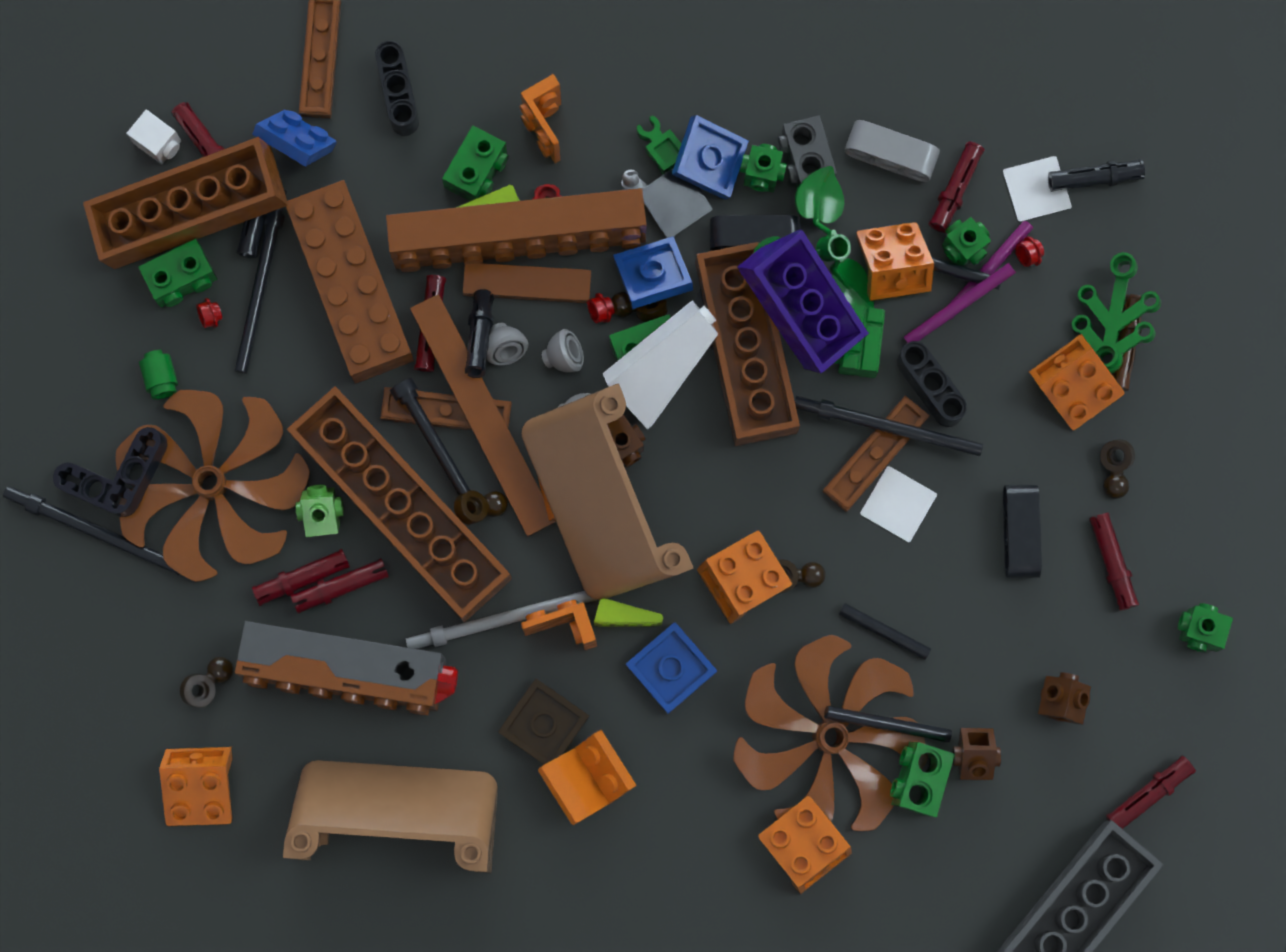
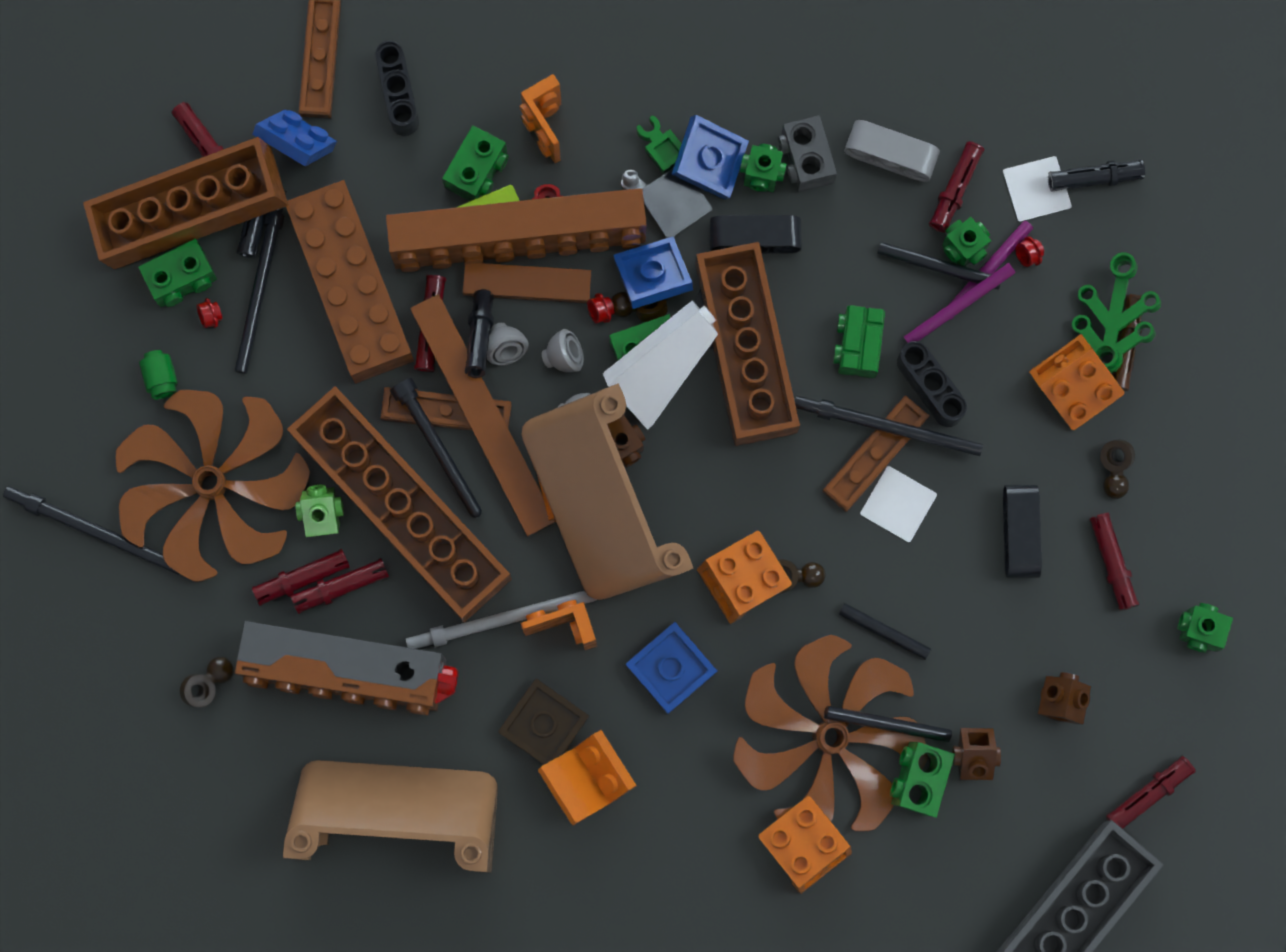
black beam [53,427,168,517] -> none
white brick [126,110,181,165] -> none
orange bracket [159,747,233,826] -> none
dark brown plate [454,490,507,525] -> none
lime slope [594,598,663,627] -> none
dark purple slope [737,230,869,373] -> none
green plant [753,166,874,308] -> none
orange bracket [856,222,934,301] -> none

